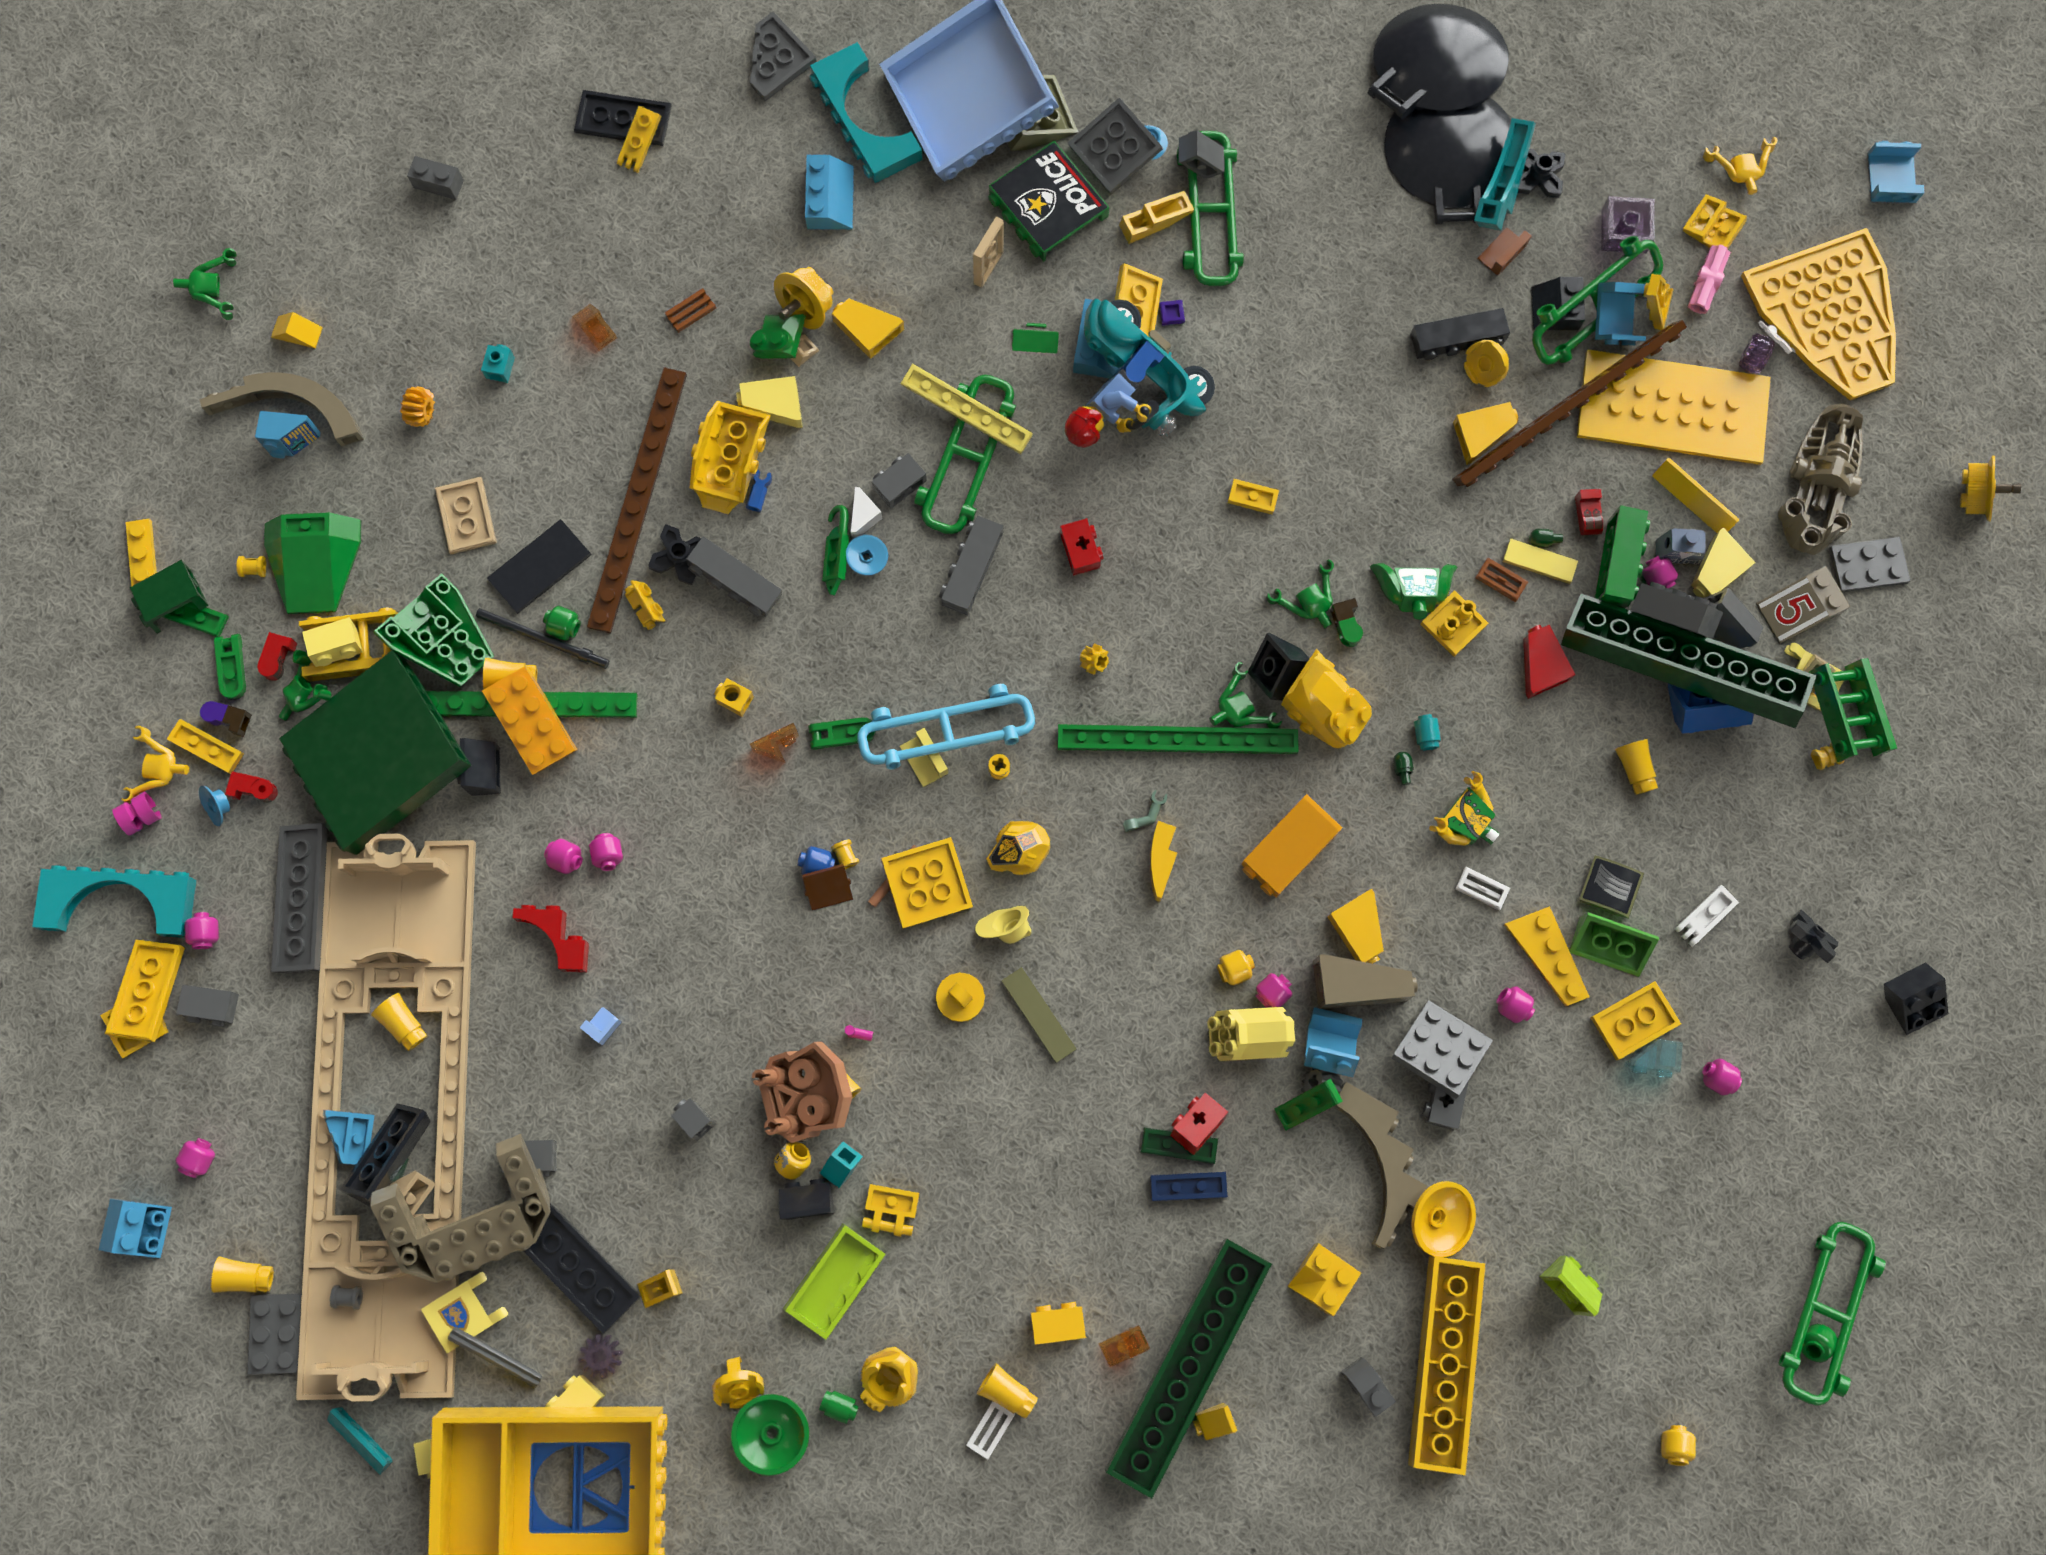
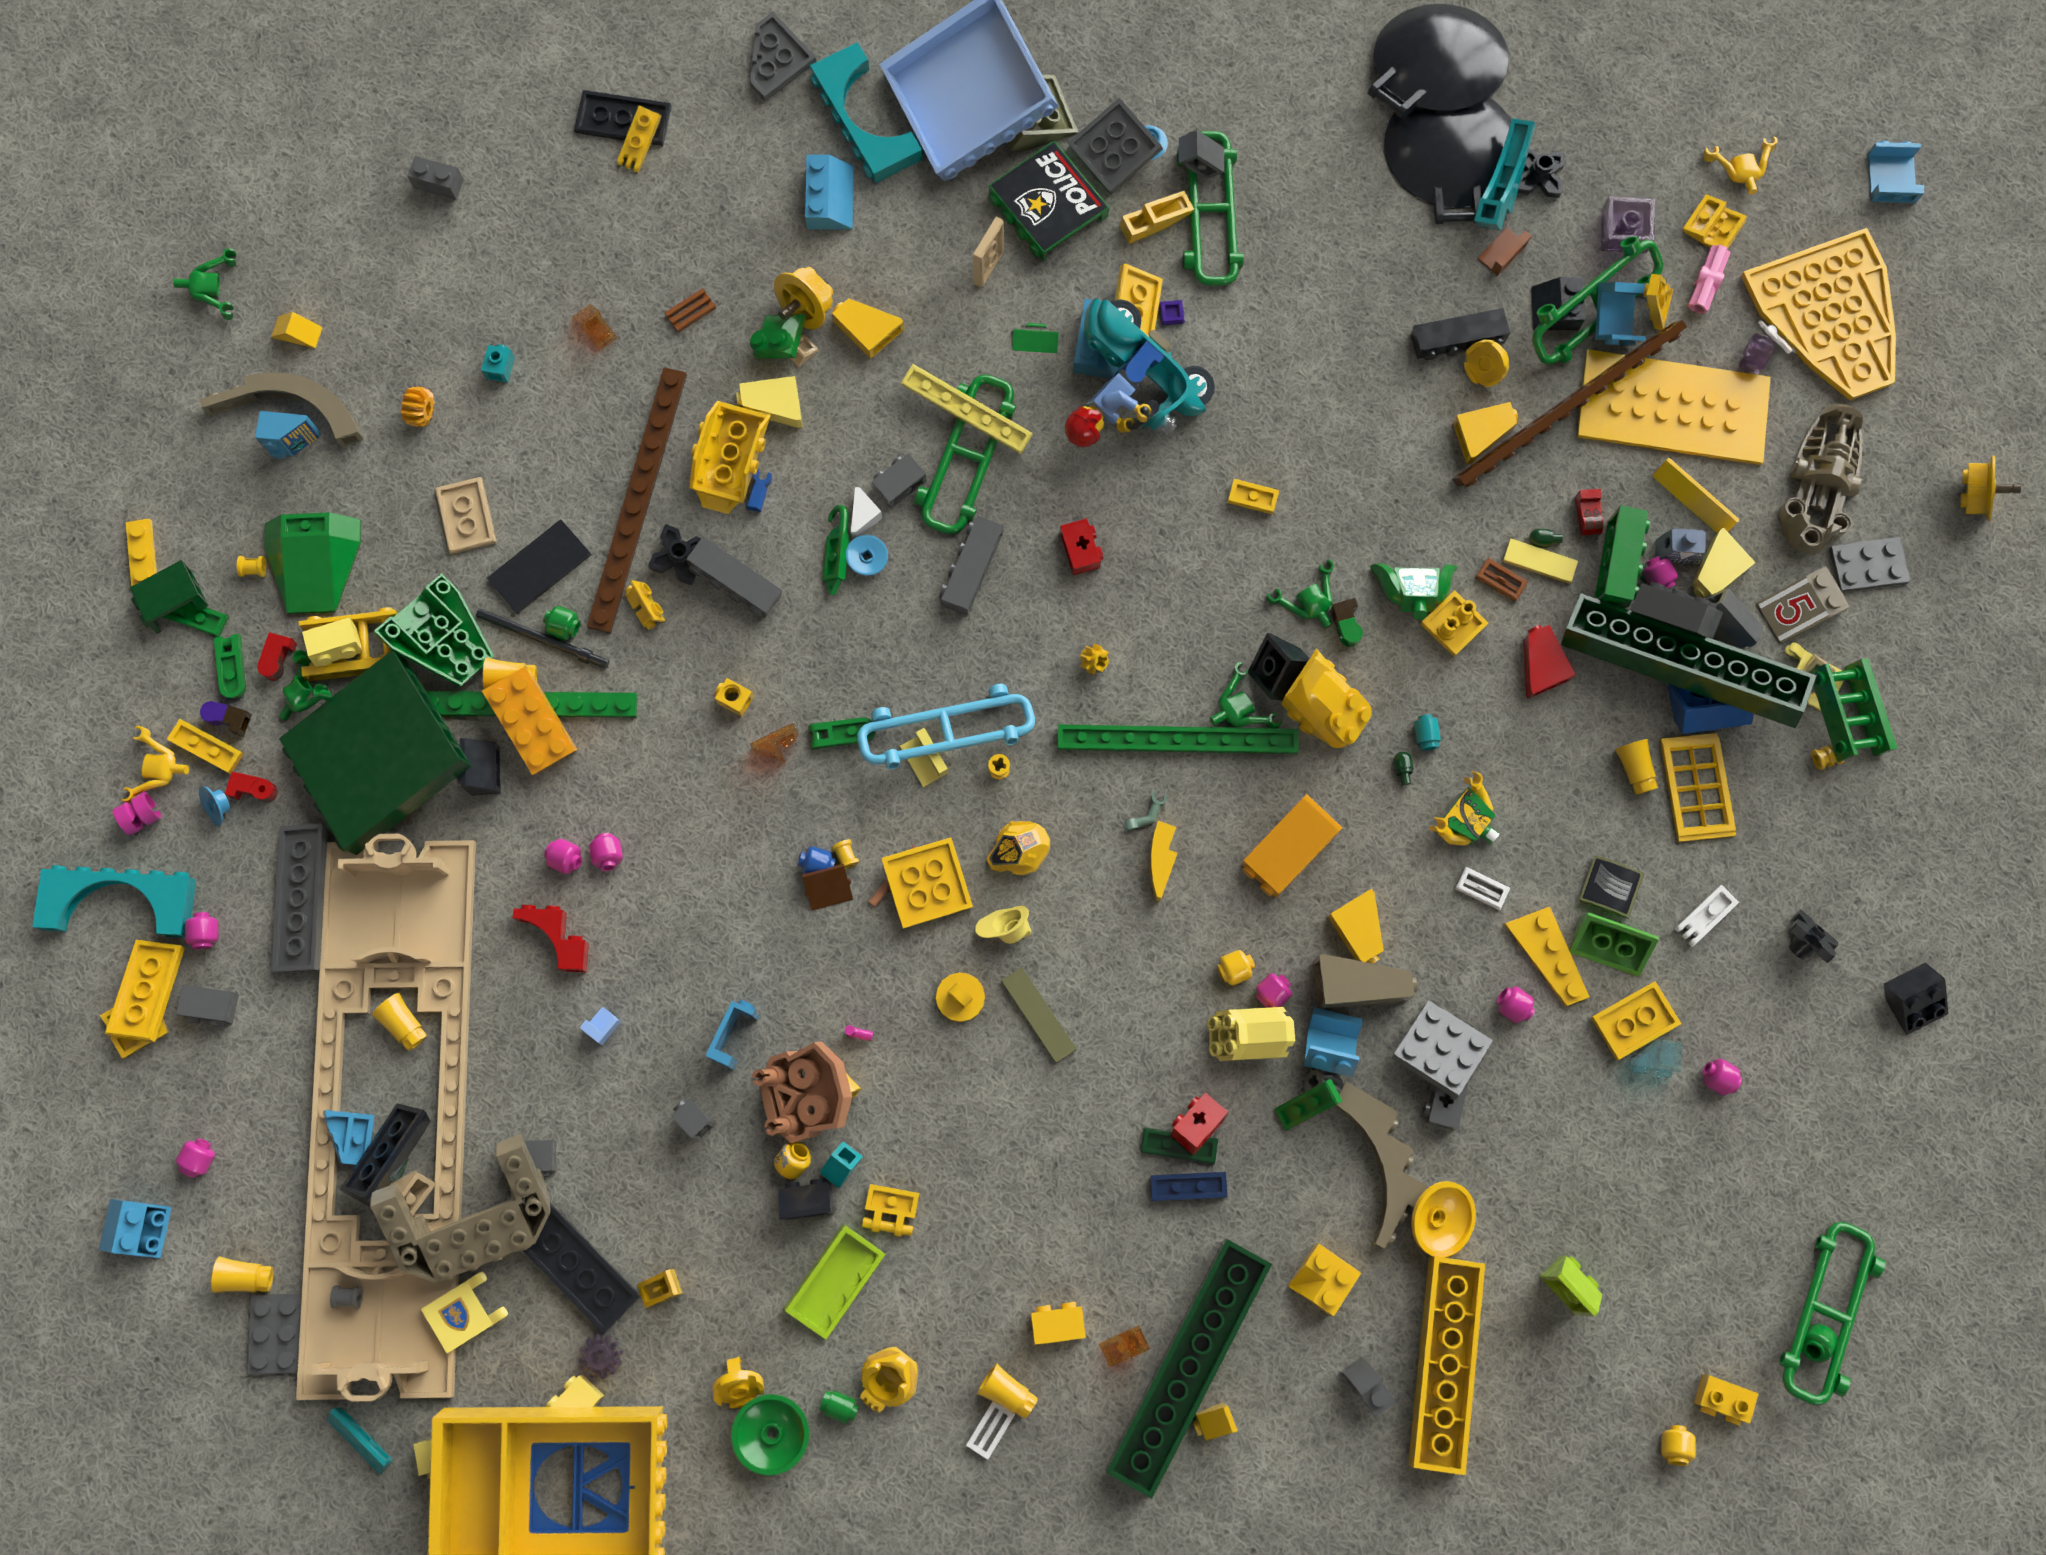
dark grey axle [448,1327,542,1387] -> none
none -> dark azure panel [705,999,760,1070]
none -> yellow piece [1660,733,1736,842]
none -> yellow brick [1693,1374,1758,1426]

